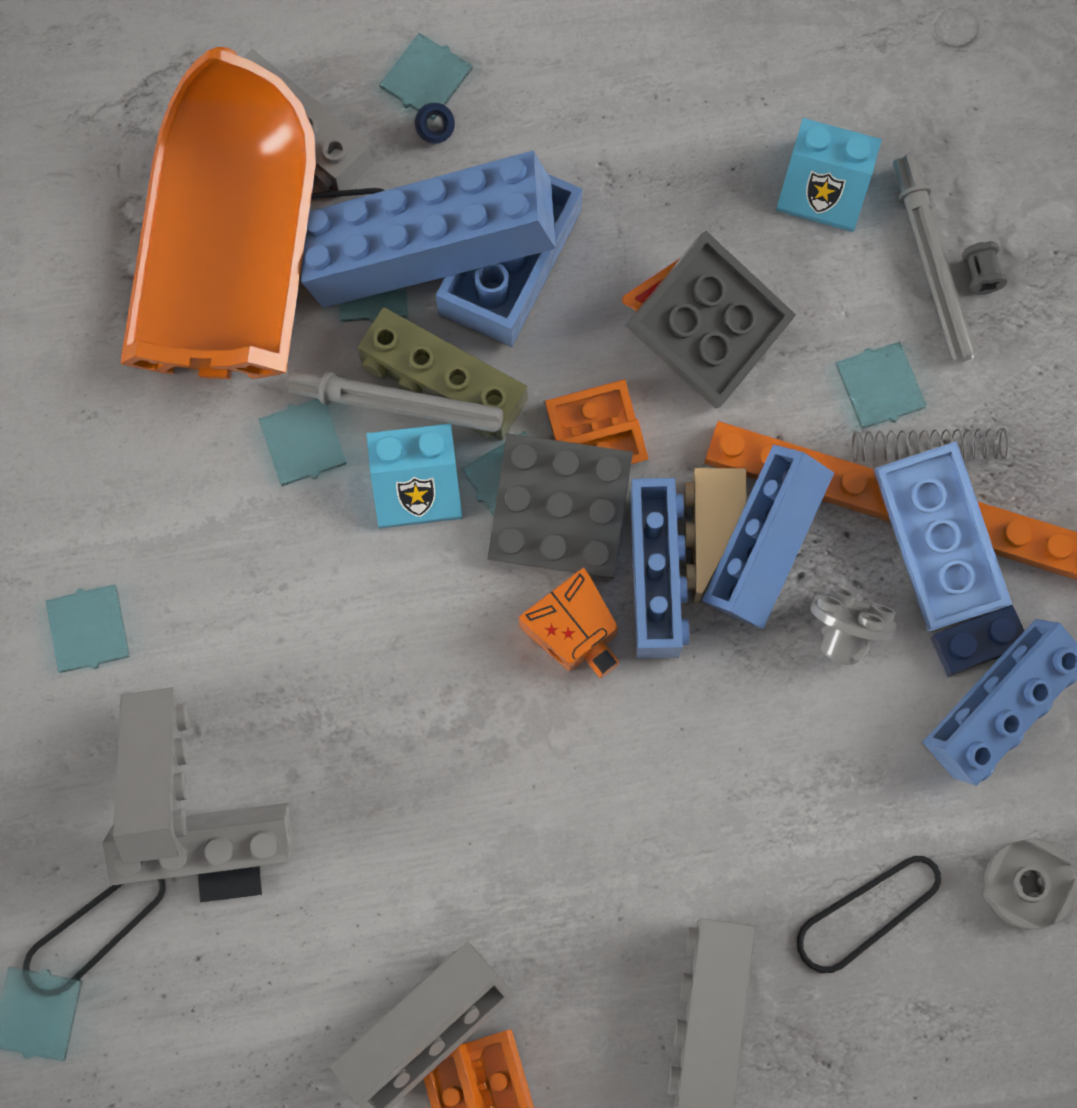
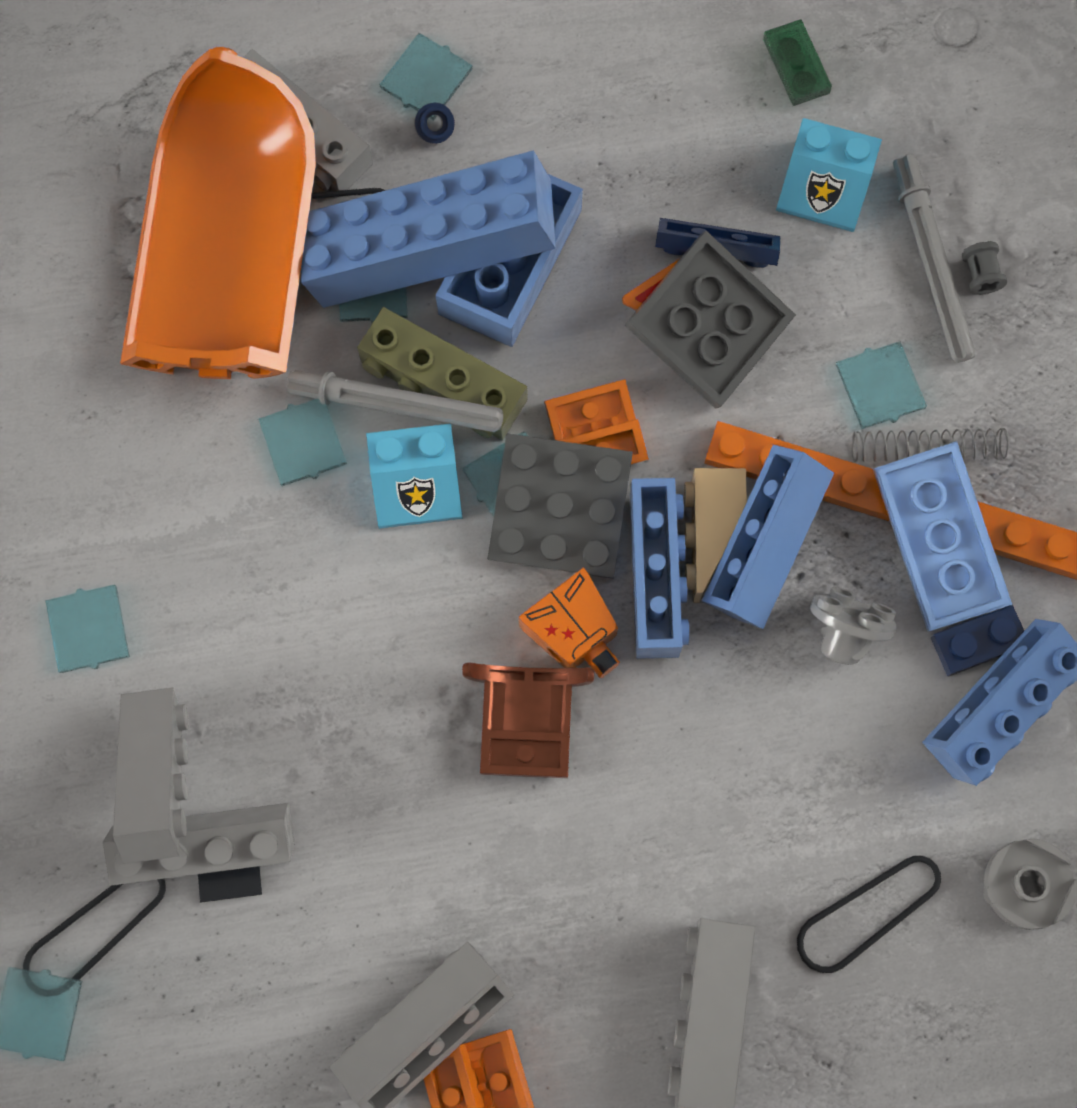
none -> copper piece [462,662,594,779]
none -> dark blue plate [655,218,781,268]
none -> clear green plate [763,19,832,106]

